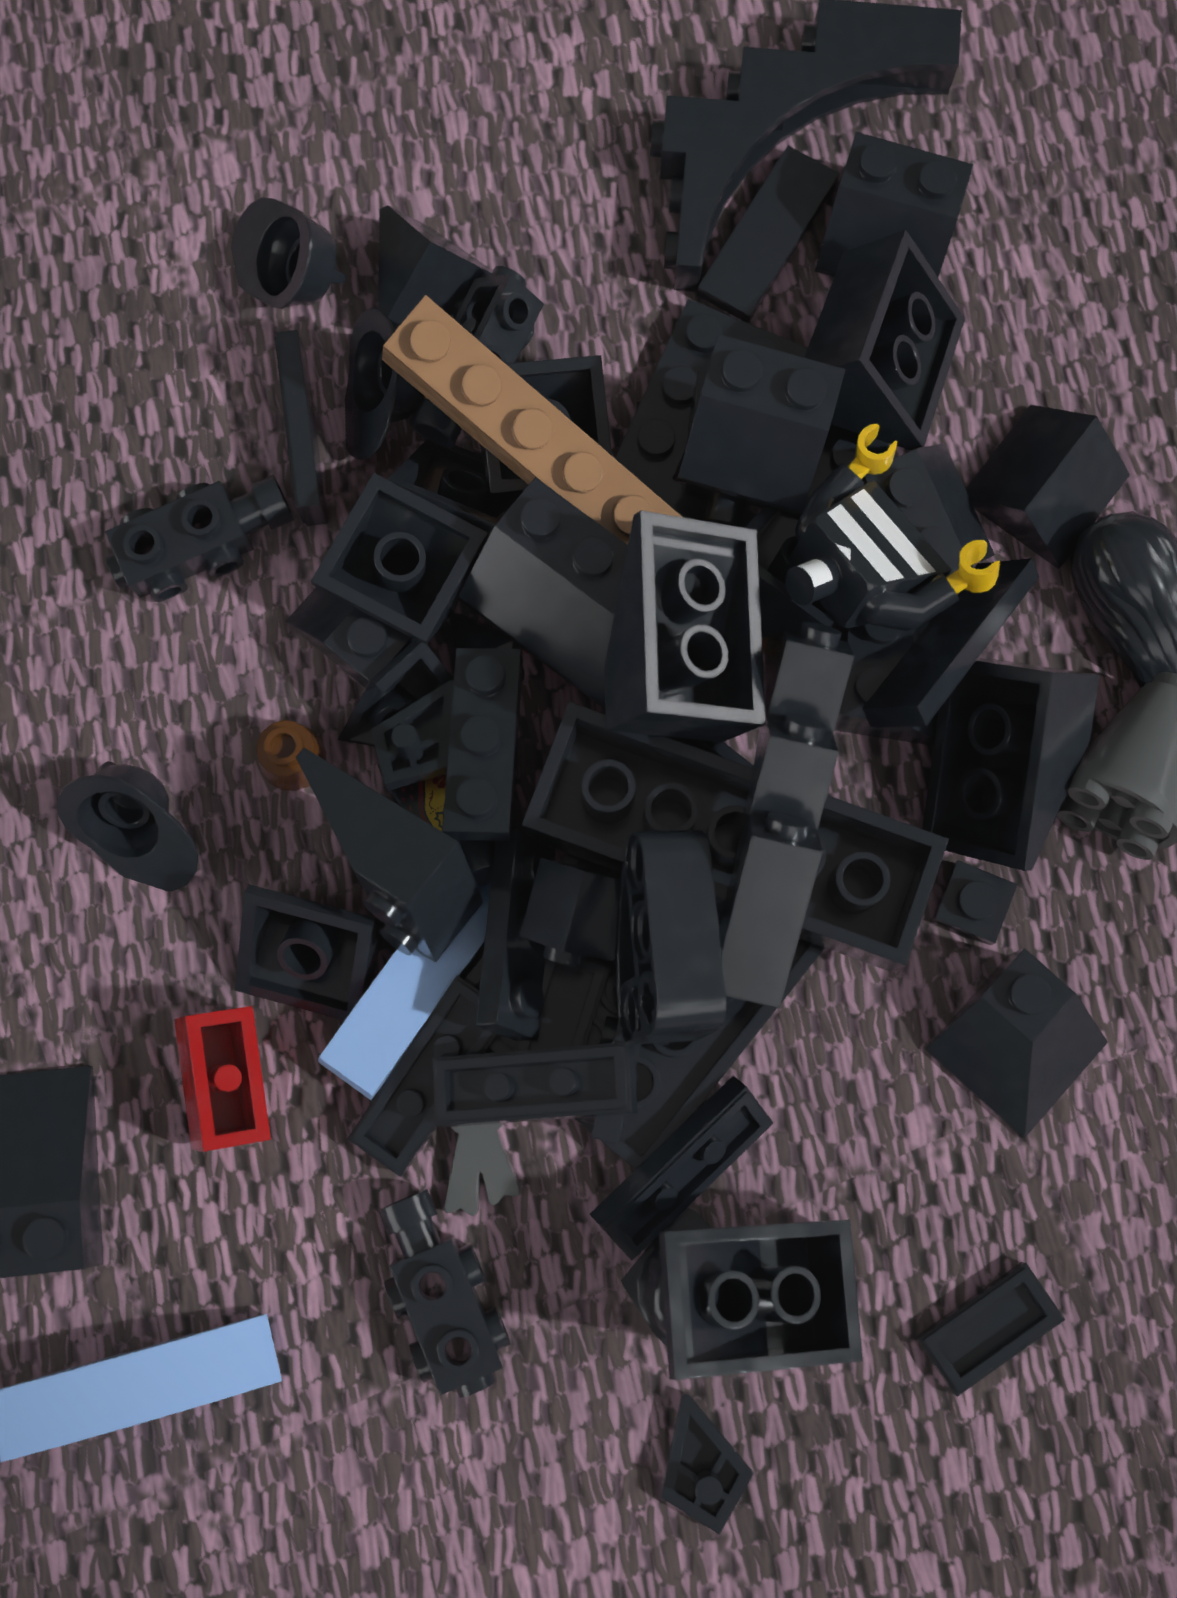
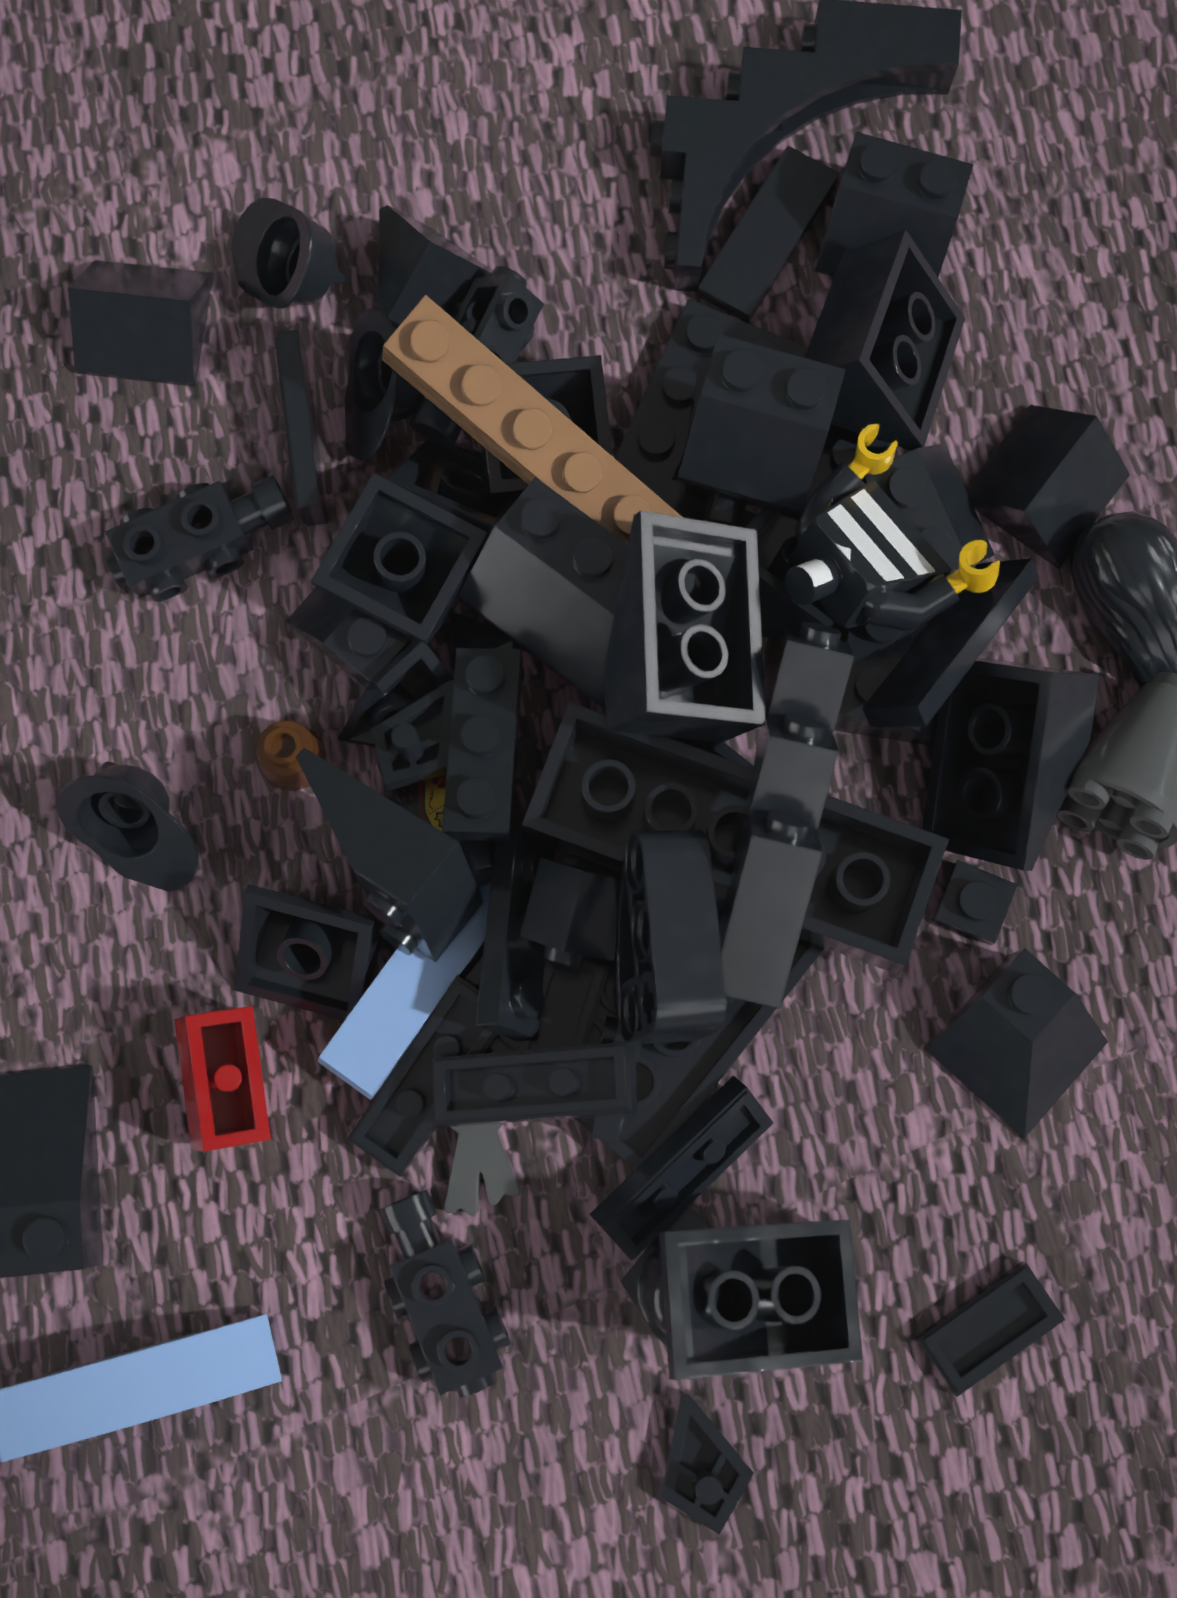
none -> black slope [68,260,214,387]

